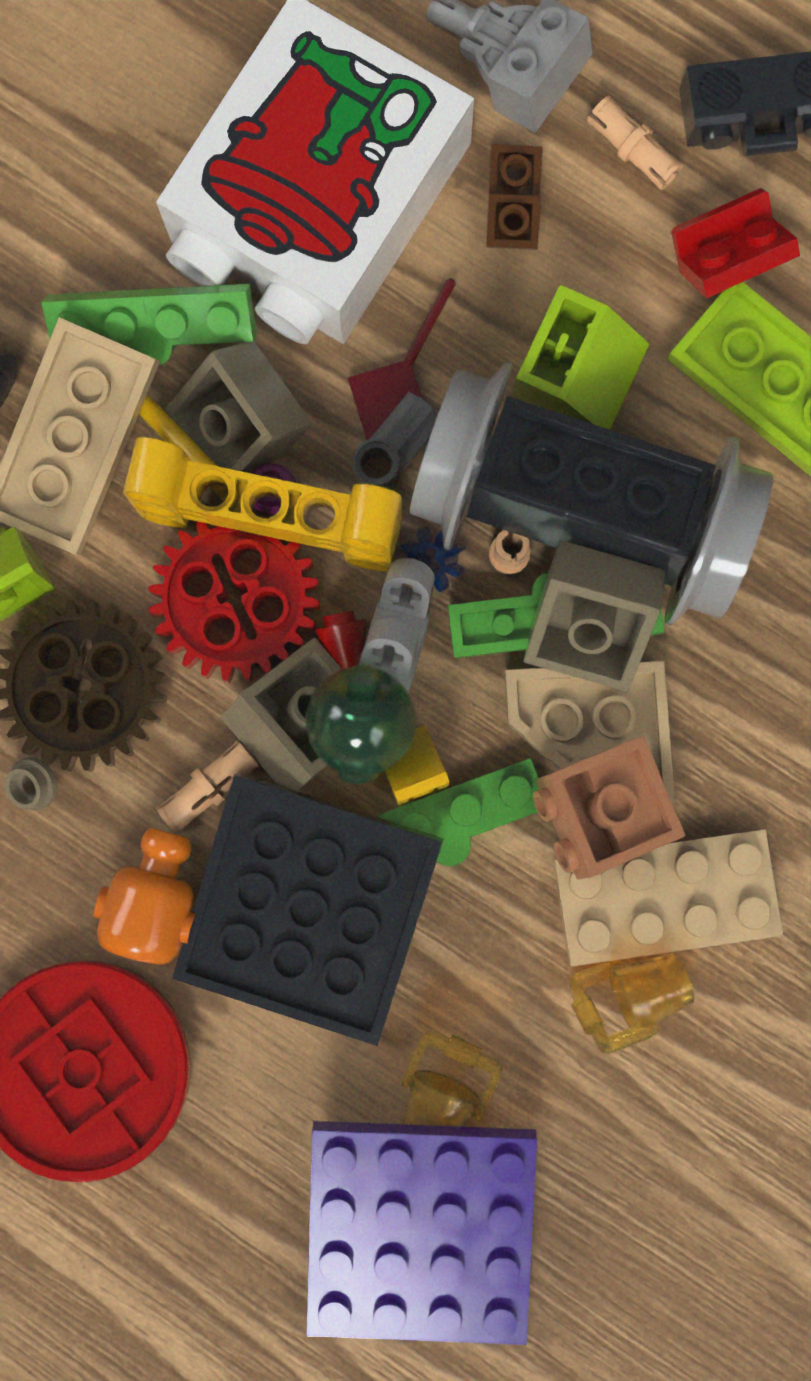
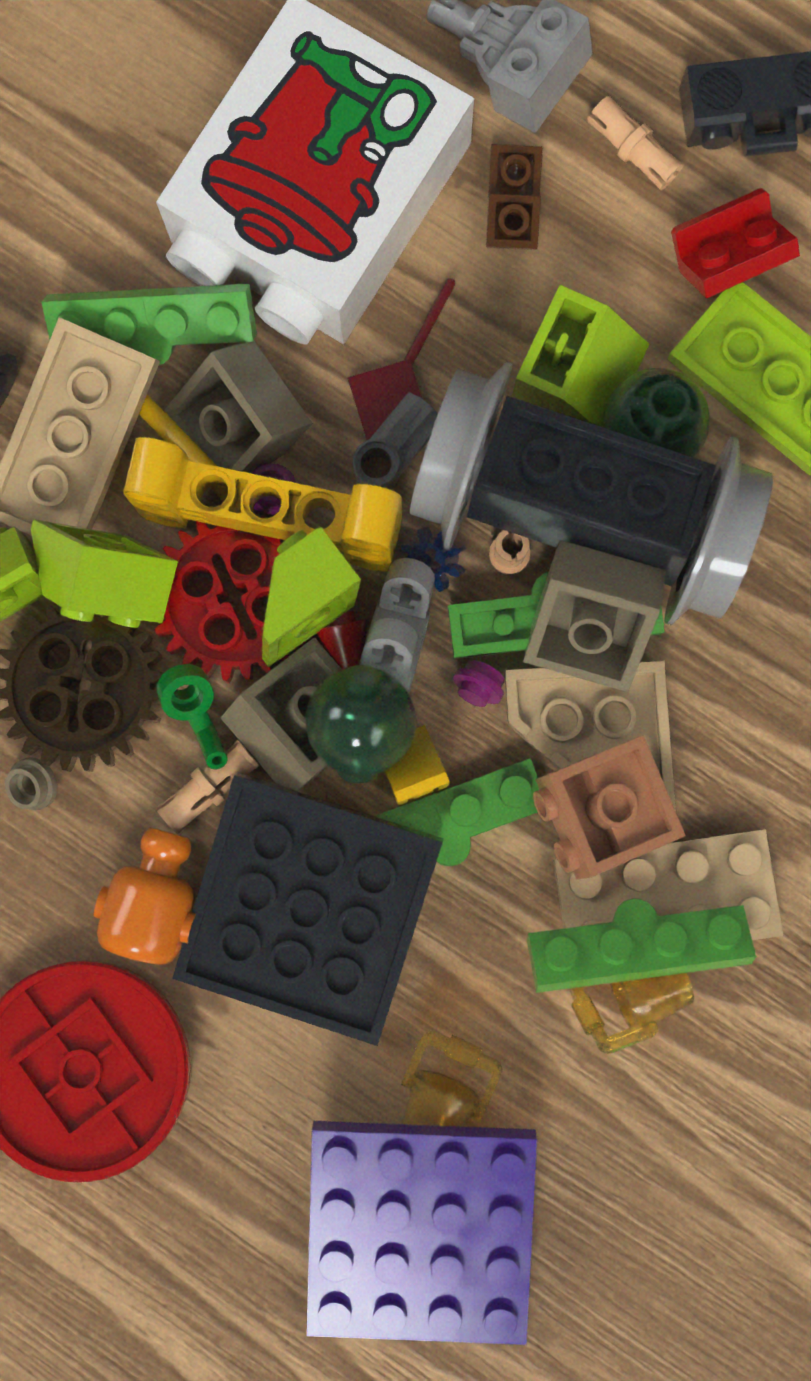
none -> lime slope [31,519,178,628]
none -> green plate [156,664,228,769]
none -> lime slope [262,526,361,667]
none -> magenta plate [453,660,505,707]
none -> bright green hinge [527,899,756,993]
none -> clear green brick [603,368,710,458]

